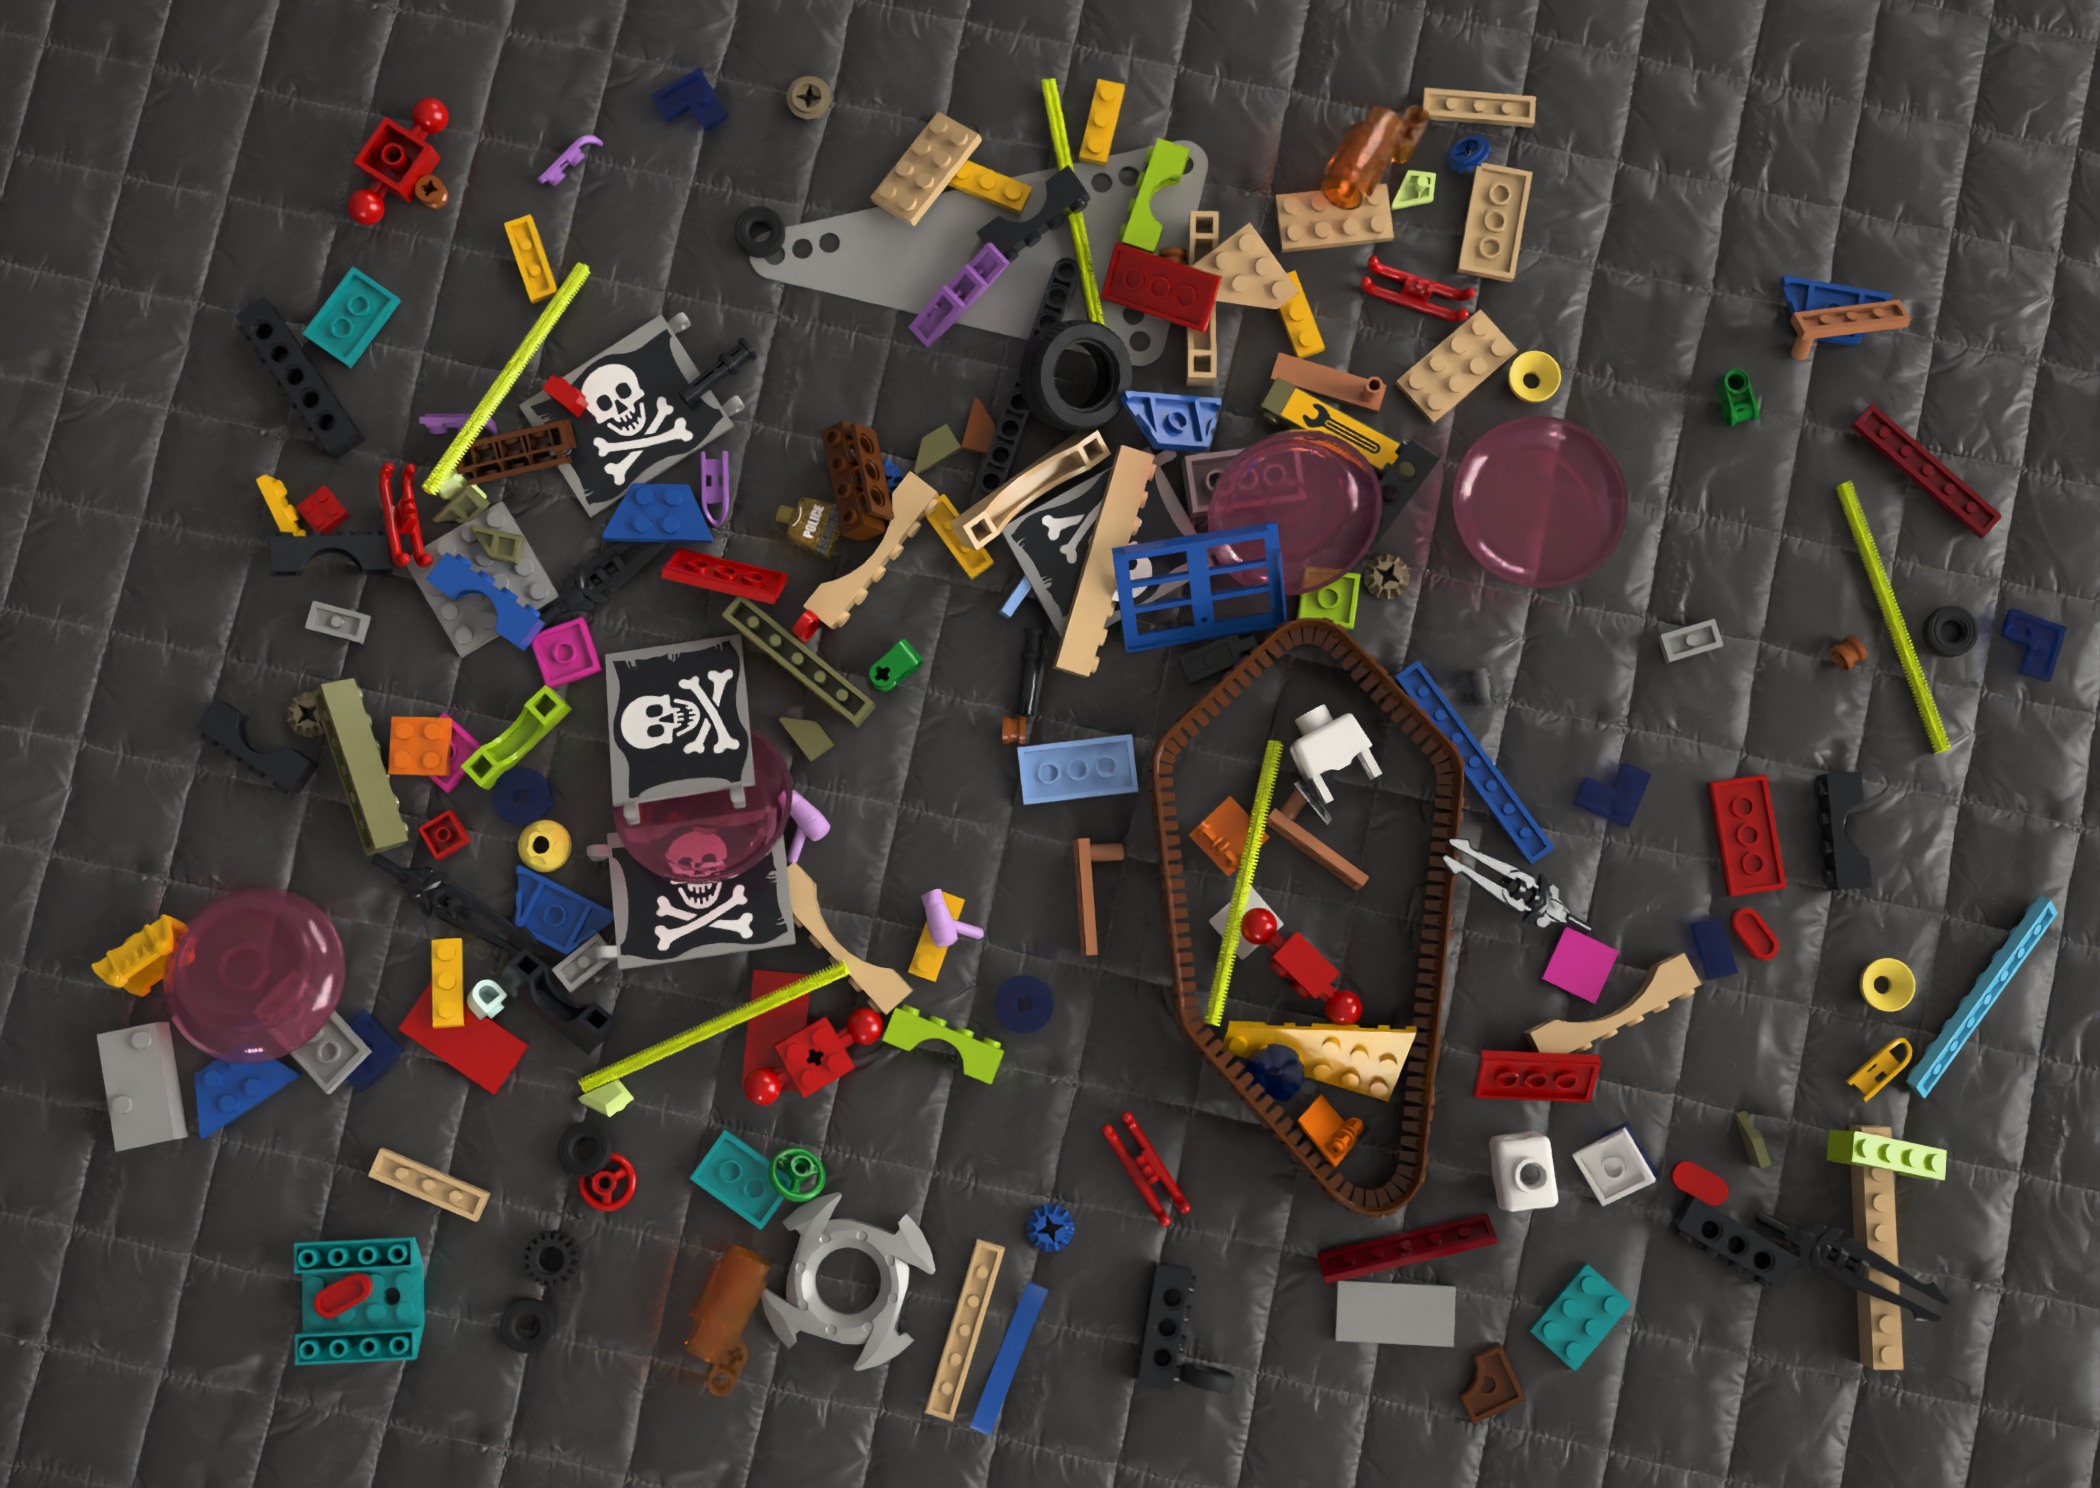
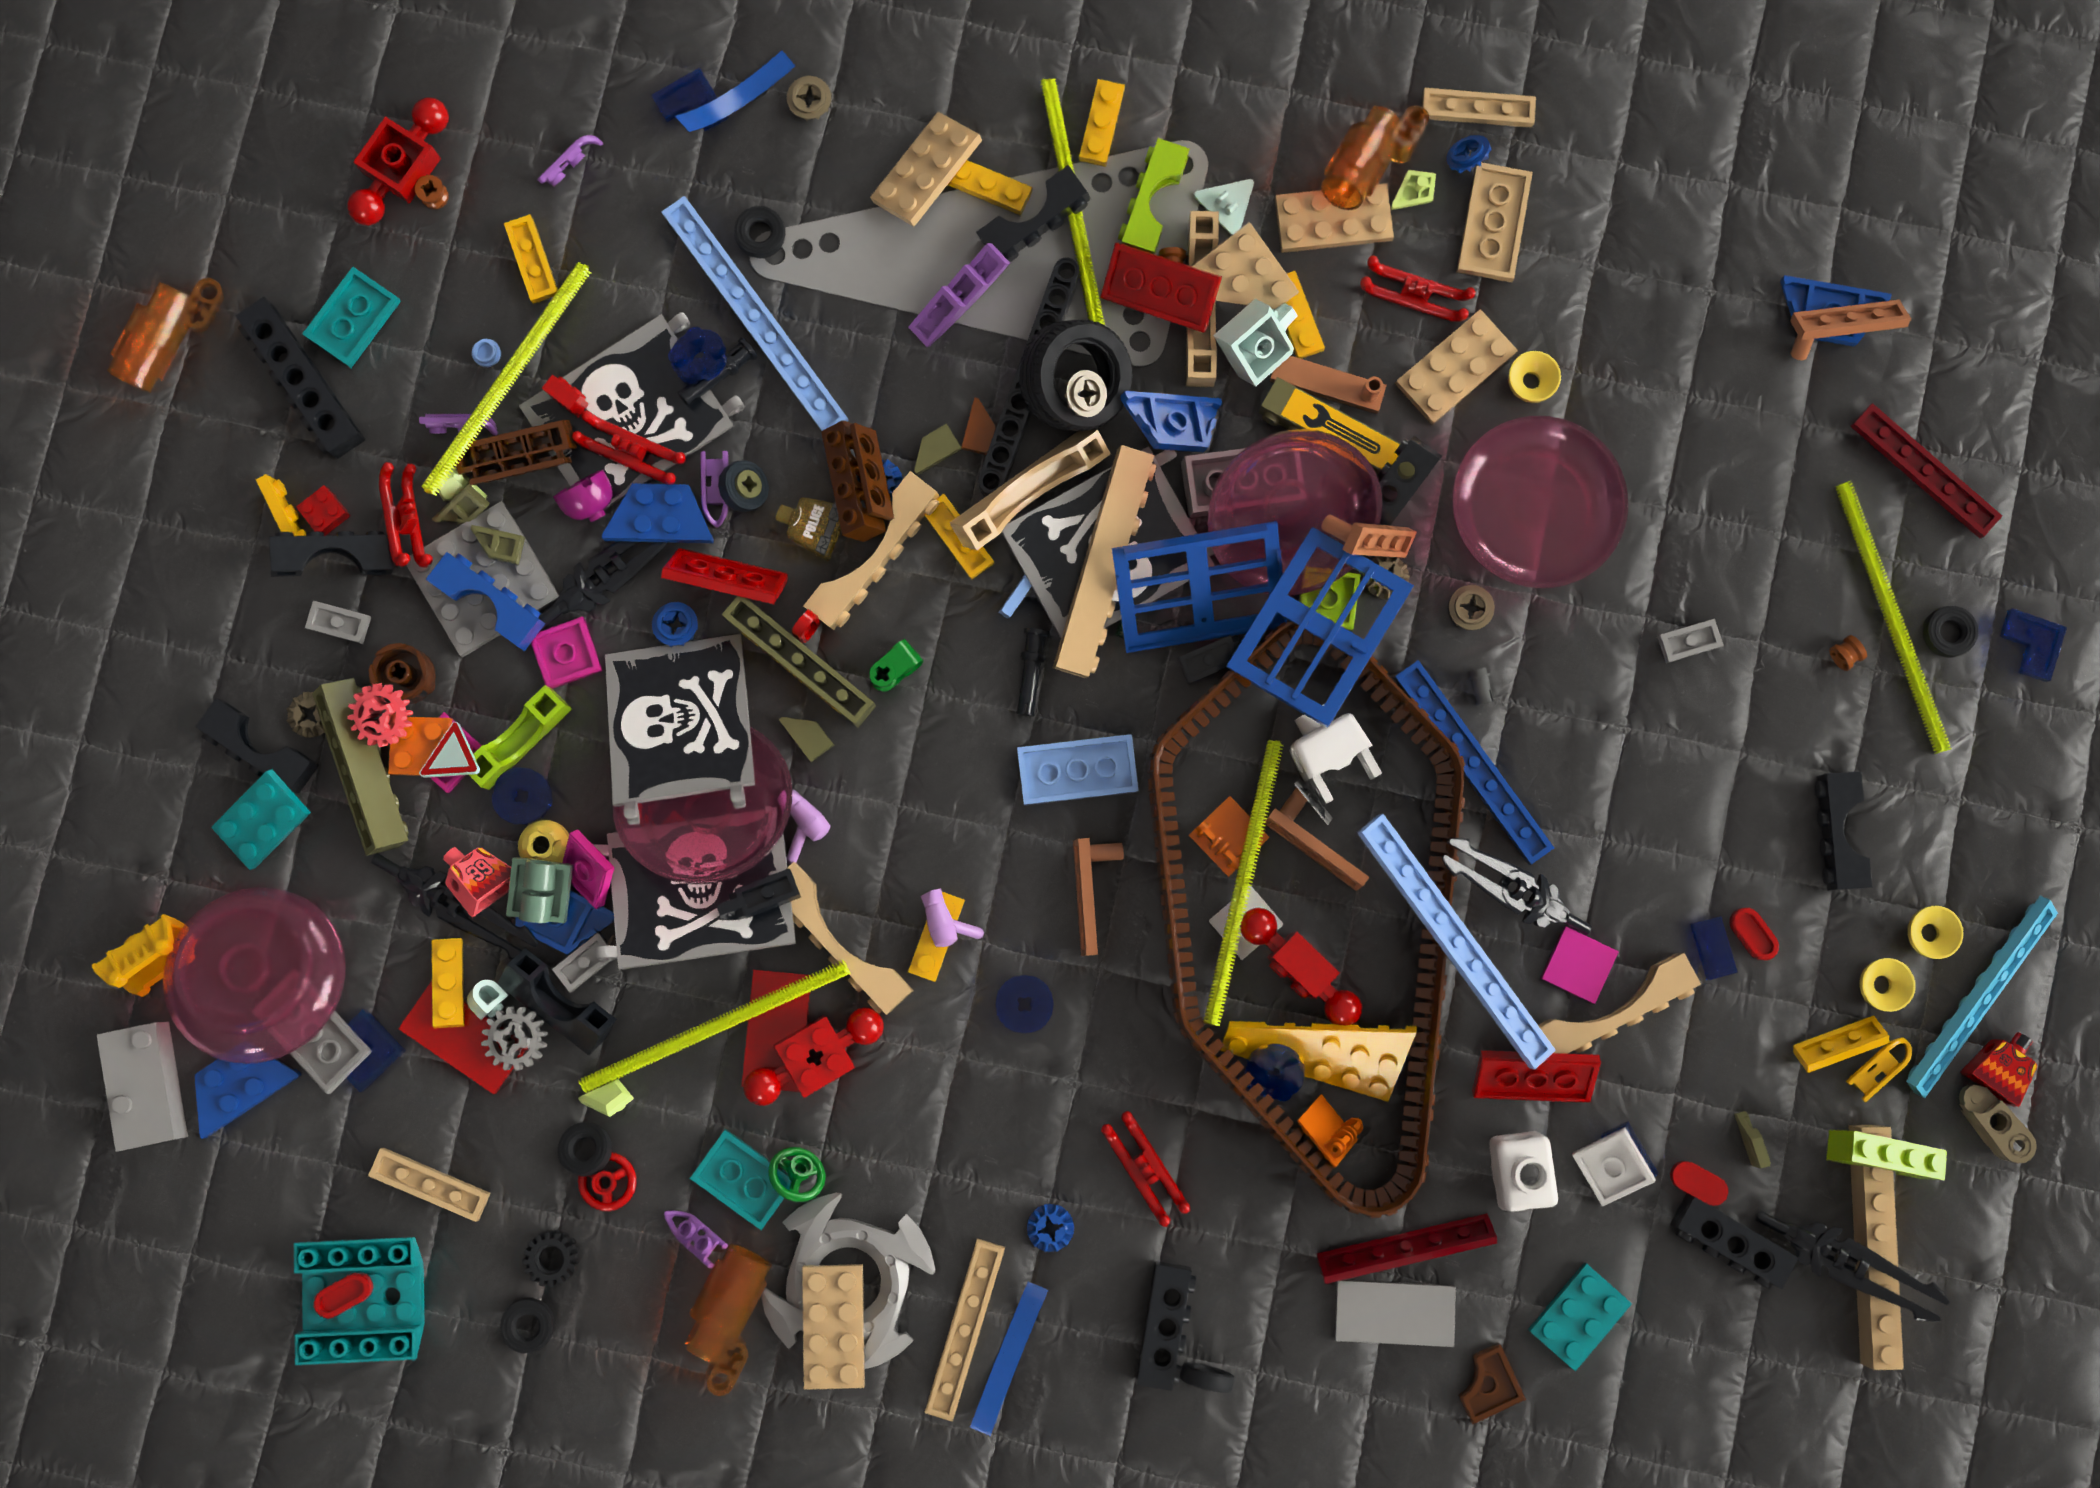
red piece [418,810,472,860] -> none
lime arch [882,1004,1005,1084] -> none
dark orange wheel [1002,716,1026,745] -> none
clear blue plate [1574,763,1652,828] -> none
red tile [1707,774,1787,897] -> none
green piece [1715,369,1759,427] -> none
none -> clear orange piece [106,278,224,393]
none -> teal plate [211,770,311,870]
none -> coral gear [347,683,413,747]
none -> reddish brown brick [368,643,436,704]
none -> piece [420,722,480,778]
none -> coral torso [443,847,511,918]
none -> light blue plate [472,339,501,367]
none -> light grey gear [481,1006,548,1071]
none -> sand green plate [506,857,573,924]
none -> magenta cylinder [553,469,613,522]
none -> dark pink tile [562,829,615,909]
none -> red piece [571,410,686,485]
none -> blue gear [652,602,698,647]
none -> light blue plate [662,196,849,431]
none -> medium lavender piece [664,1211,728,1268]
none -> clear blue plate [668,327,727,384]
none -> blue sticker [675,50,795,132]
none -> black hinge [716,868,801,921]
none -> black wheel [718,460,769,512]
none -> tan plate [802,1264,865,1389]
none -> gear [1063,370,1107,417]
none -> light aqua piece [1194,179,1254,235]
none -> light aqua hinge [1213,299,1297,387]
none -> blue door [1226,527,1414,728]
none -> nougat piece [1322,514,1417,558]
none -> light blue plate [1357,814,1555,1069]
none -> dark tan gear [1448,585,1495,631]
none -> yellow plate [1793,1015,1889,1073]
none -> light yellow piece [1907,906,1963,959]
none -> dark tan piece [1959,1084,2037,1163]
none -> torso [1960,1032,2037,1107]

